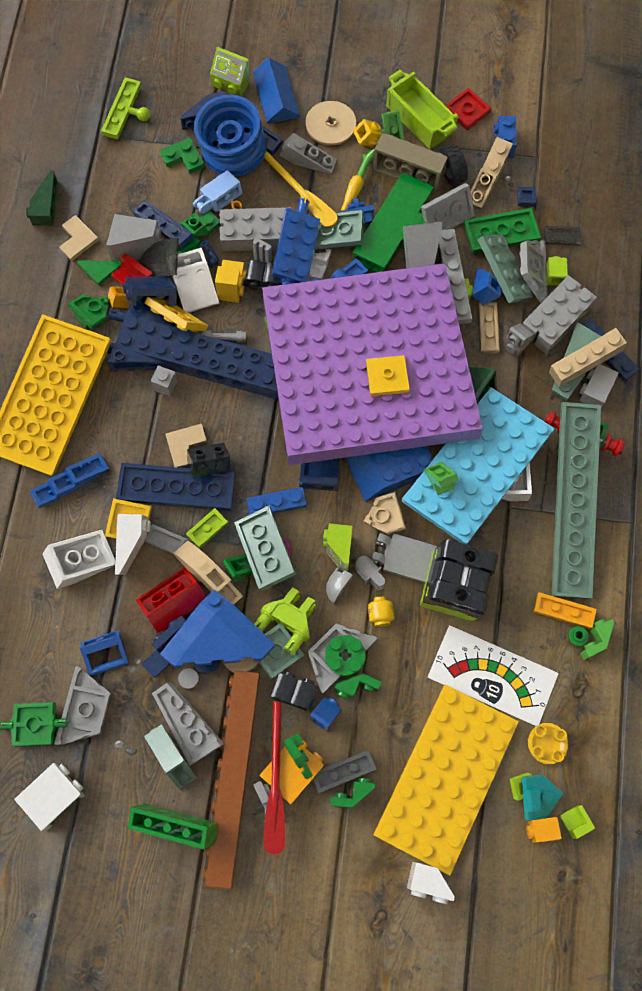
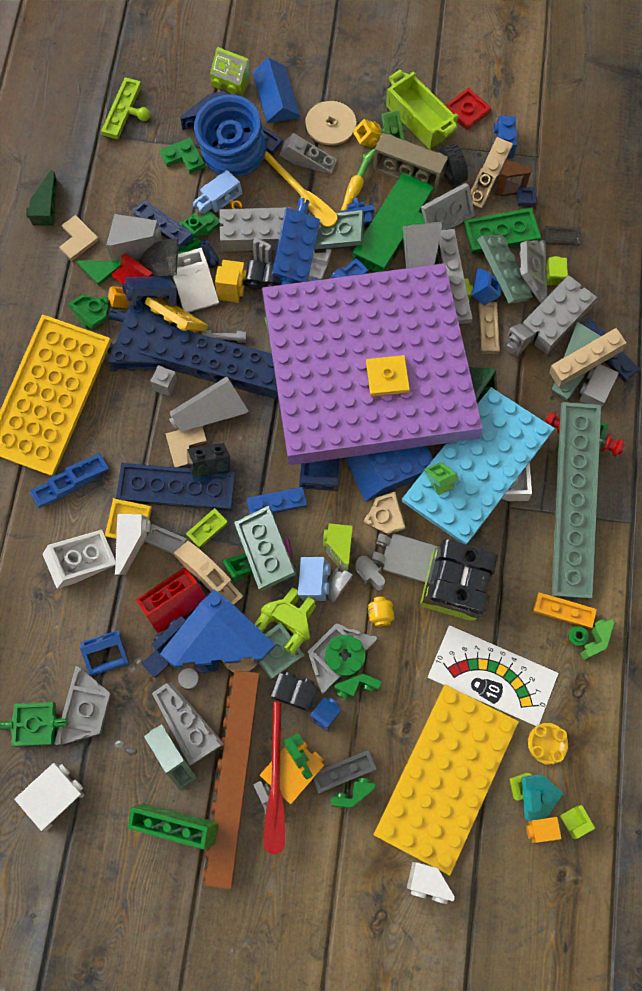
none -> light grey slope [169,377,249,432]
none -> light blue brick [298,557,331,601]
none -> reddish brown tile [495,160,532,196]

